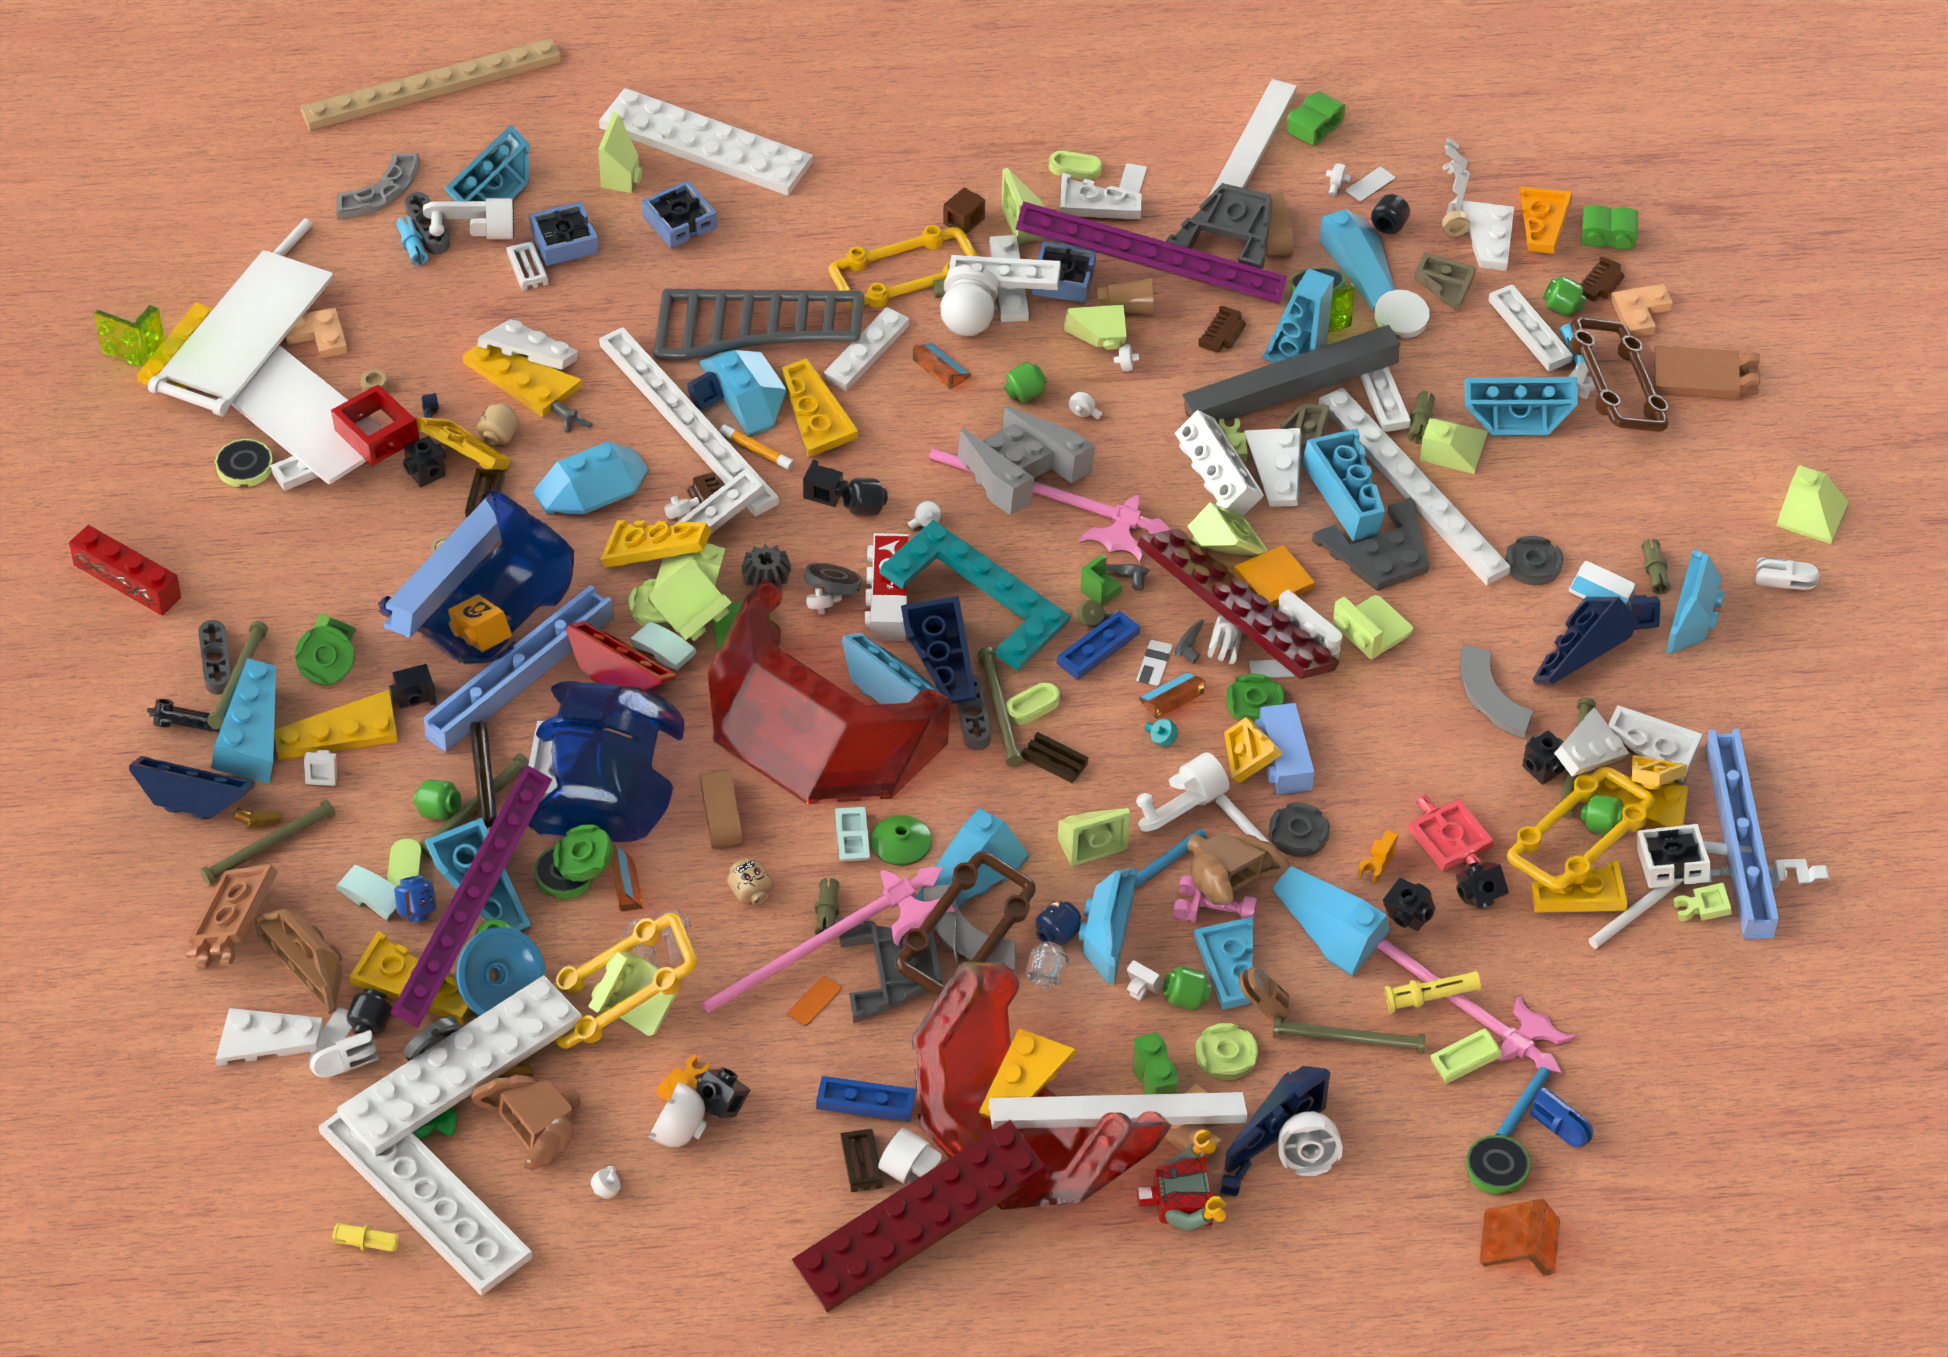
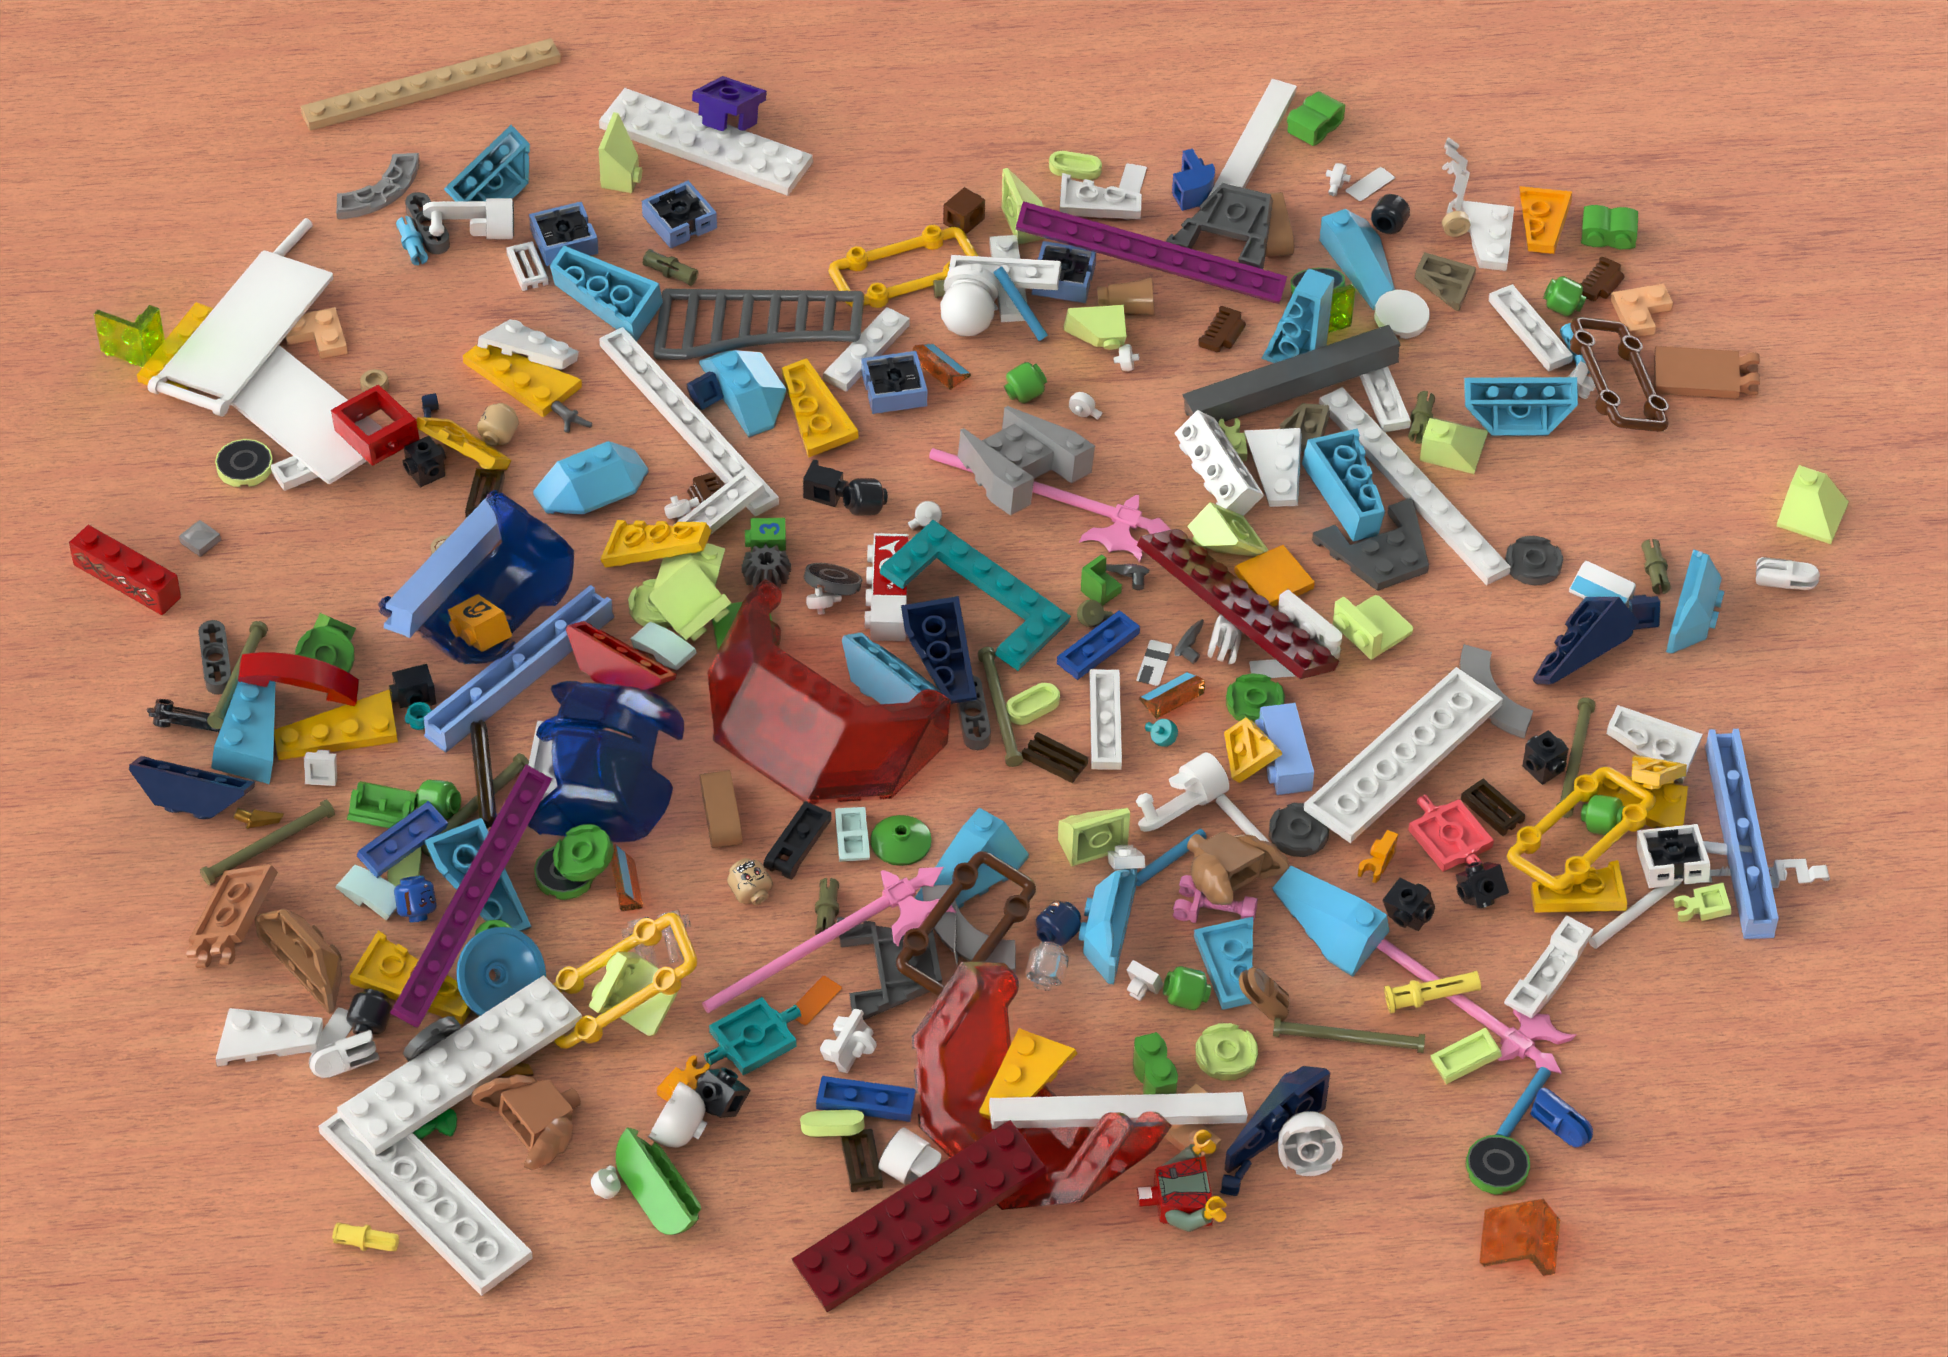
light orange bar [719,424,795,471] -> none
white wing [1555,707,1629,776] -> none
none -> light grey tile [179,520,221,557]
none -> red slope [238,652,359,706]
none -> bright green hinge [347,781,417,828]
none -> blue plate [357,801,448,878]
none -> teal plate [405,702,432,730]
none -> medium azure wedge [550,246,663,342]
none -> bright green brick [616,1128,701,1235]
none -> olive pin [643,249,698,286]
none -> dark purple panel [692,76,767,131]
none -> teal plate [704,997,801,1076]
none -> bright green brick [745,518,786,552]
none -> black plate [763,801,832,880]
none -> yellowish green tile [800,1110,865,1137]
none -> white hips [820,1009,877,1073]
none -> piece [861,351,928,414]
none -> dark azure bar [993,266,1048,341]
none -> white plate [1089,669,1122,770]
none -> white plate [1108,845,1145,870]
none -> blue brick [1172,148,1215,211]
none -> white plate [1304,667,1503,843]
none -> dark brown tile [1461,778,1525,836]
none -> white slope [1504,915,1594,1018]

